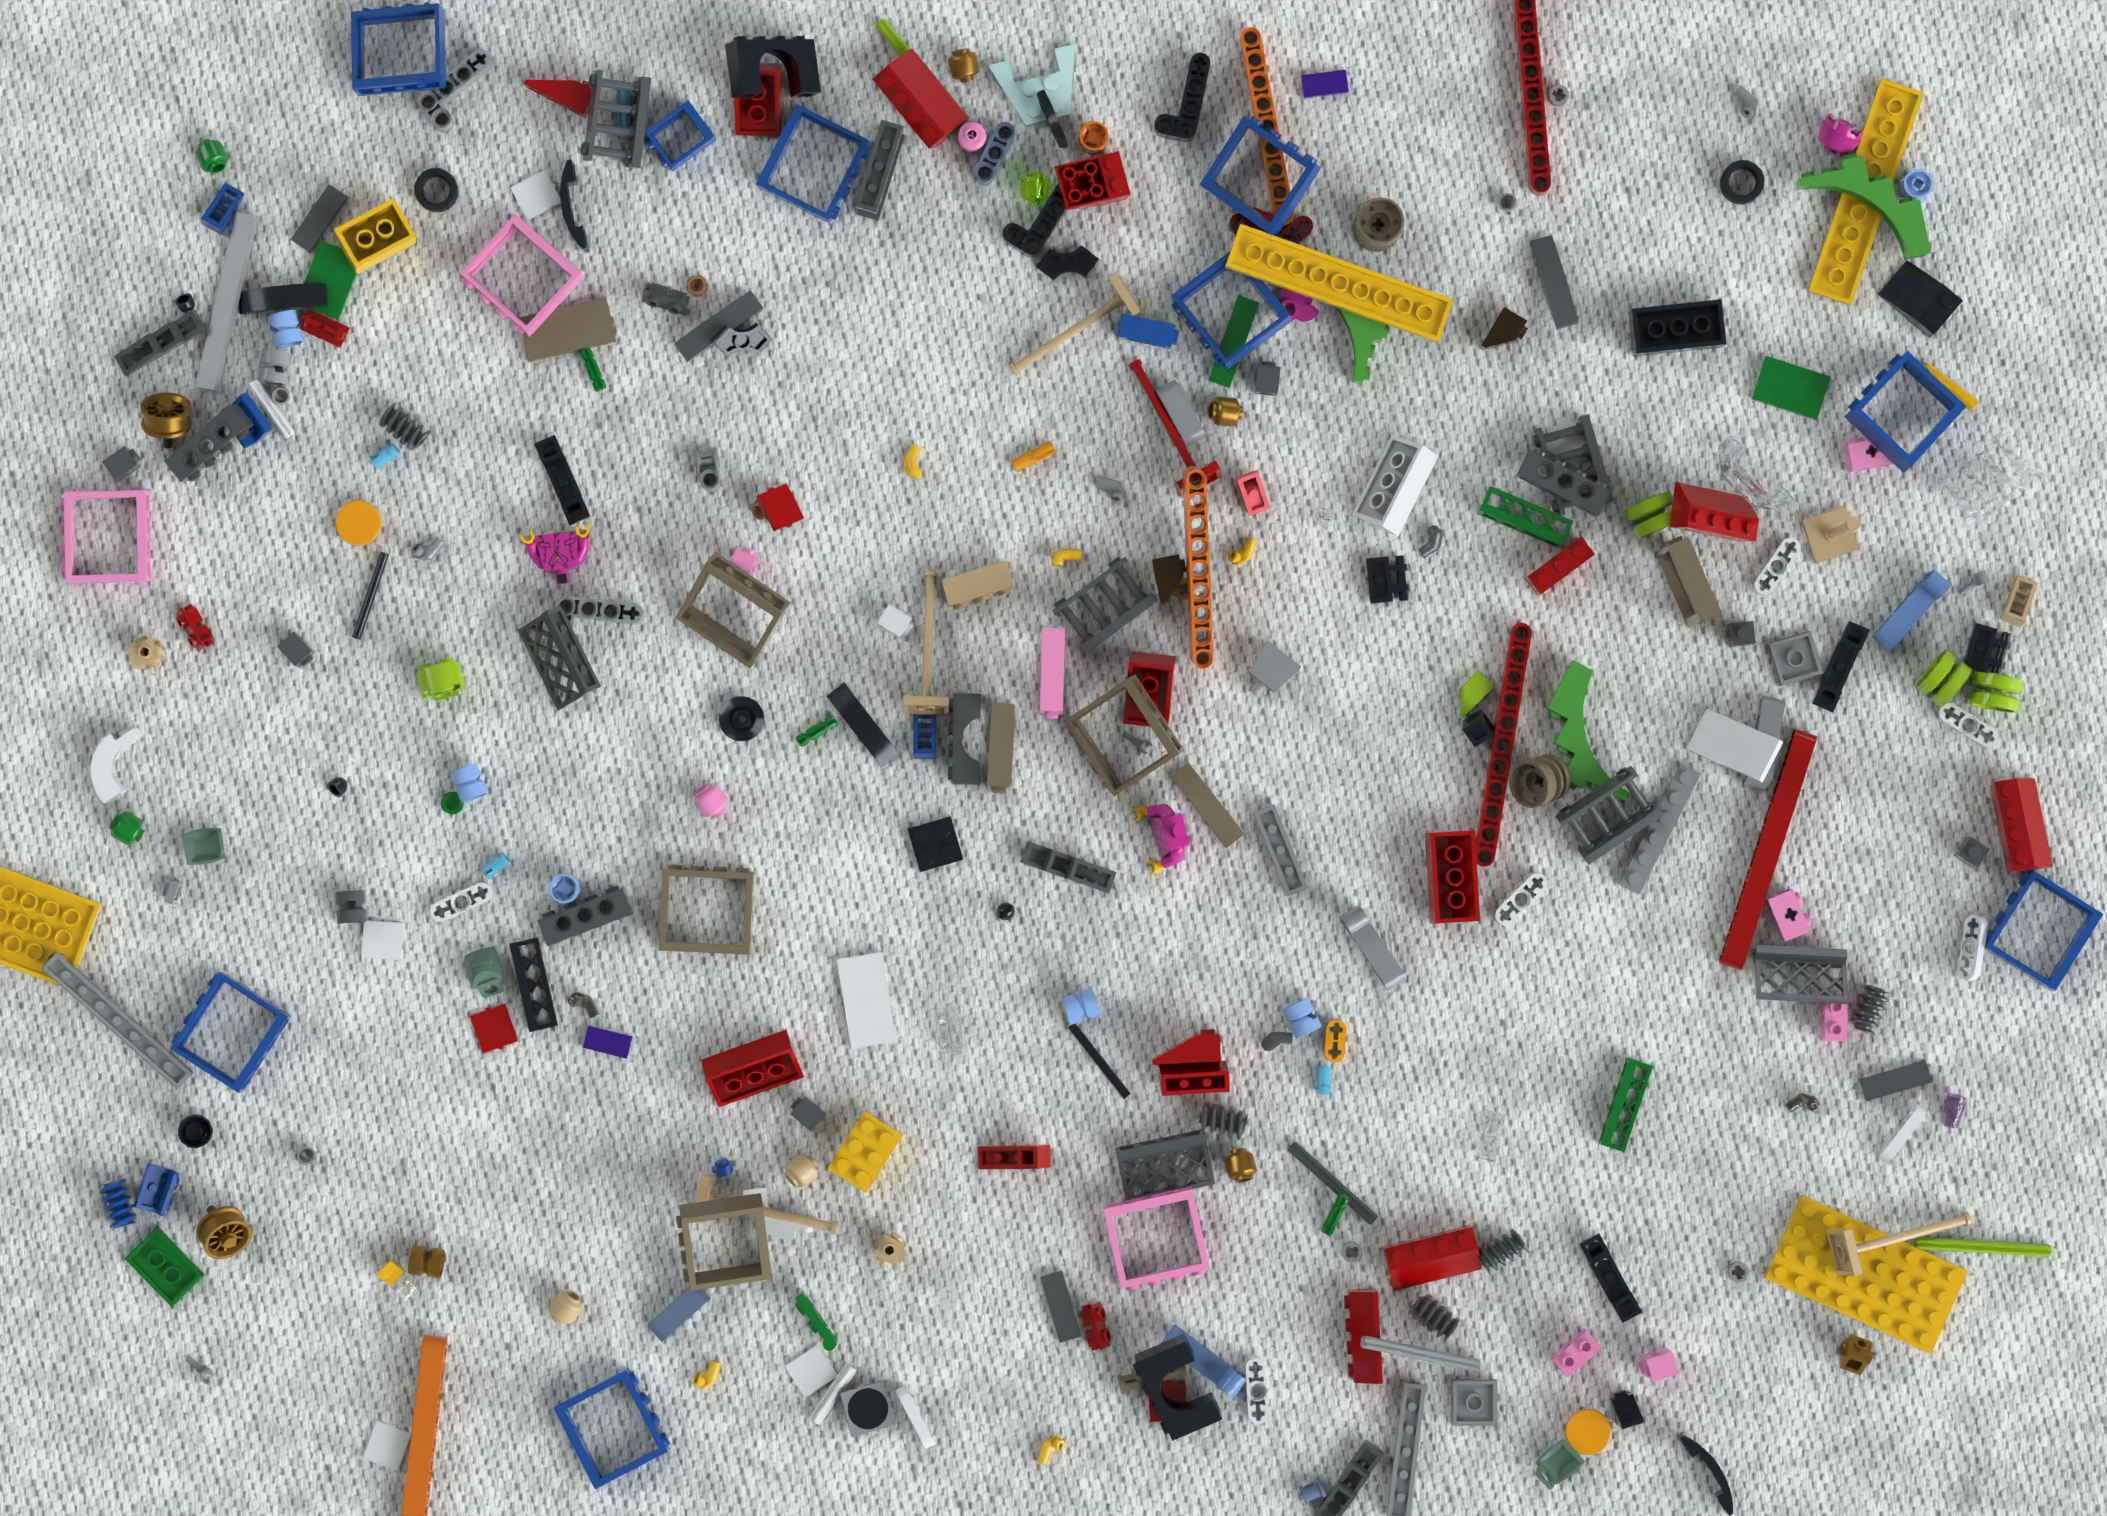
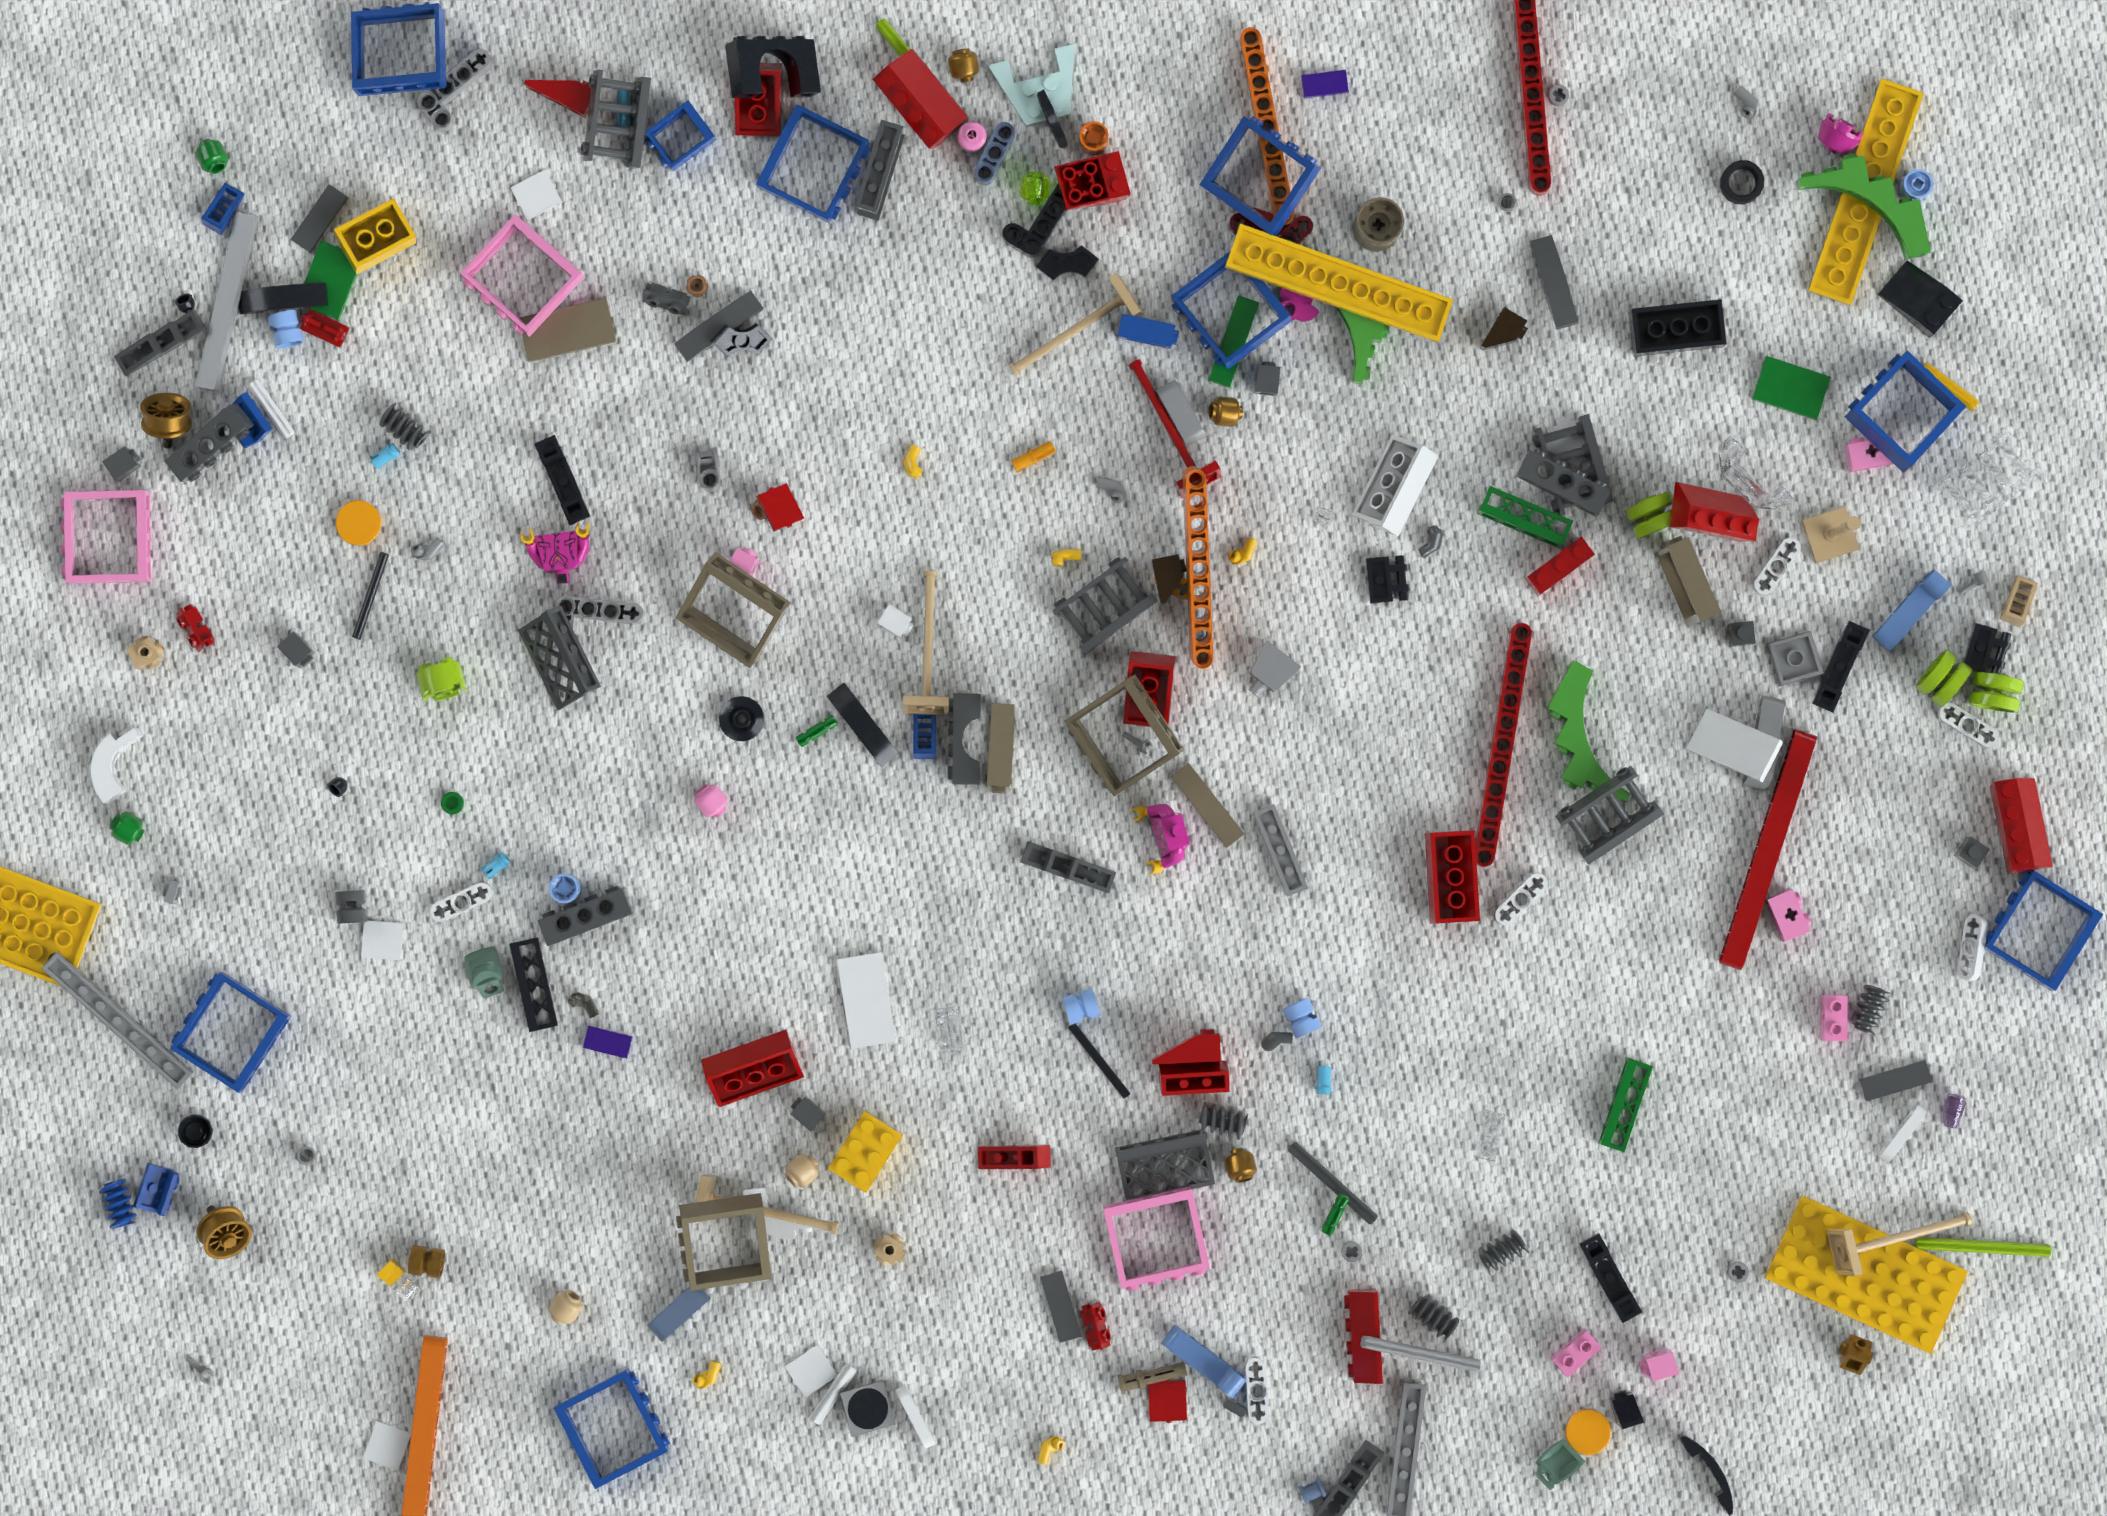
green tile [124,1226,205,1307] -> none
sand green piece [182,828,226,865] -> none
light grey wheel [258,349,292,385] -> none
light grey hinge [272,386,290,405] -> none
black tyre [414,168,459,212] -> none
light blue wheel [450,763,488,803] -> none
red piece [470,1003,518,1053] -> none
black slope [560,159,588,252] -> none
green axle [580,348,606,392] -> none
dark tan window [659,865,755,955] -> none
blue plate [712,1158,734,1177] -> none
green plate [795,1292,837,1351] -> none
black plate [907,816,963,872] -> none
tan brick [941,561,1014,610] -> none
black hinge [997,902,1015,920] -> none
bright pink window [1040,628,1065,719] -> none
black arch [1133,1333,1222,1441] -> none
black beam [1154,53,1210,142] -> none
coral slope [1236,470,1270,516] -> none
light orange beam [1324,1019,1347,1062] -> none
light grey beam [1339,905,1407,991] -> none
red slope [1383,1225,1482,1291] -> none
light grey tile [1451,1379,1498,1426] -> none
lime slope [1458,670,1494,718] -> none
black brick [1462,709,1494,747] -> none
dark tan wheel [1509,754,1570,808] -> none
light grey plate [1619,763,1701,894] -> none
dark grey fence [1753,944,1848,1004] -> none
clear smoke arm [1784,1093,1820,1113] -> none
none -> dark grey tile [1223,1397,1247,1418]

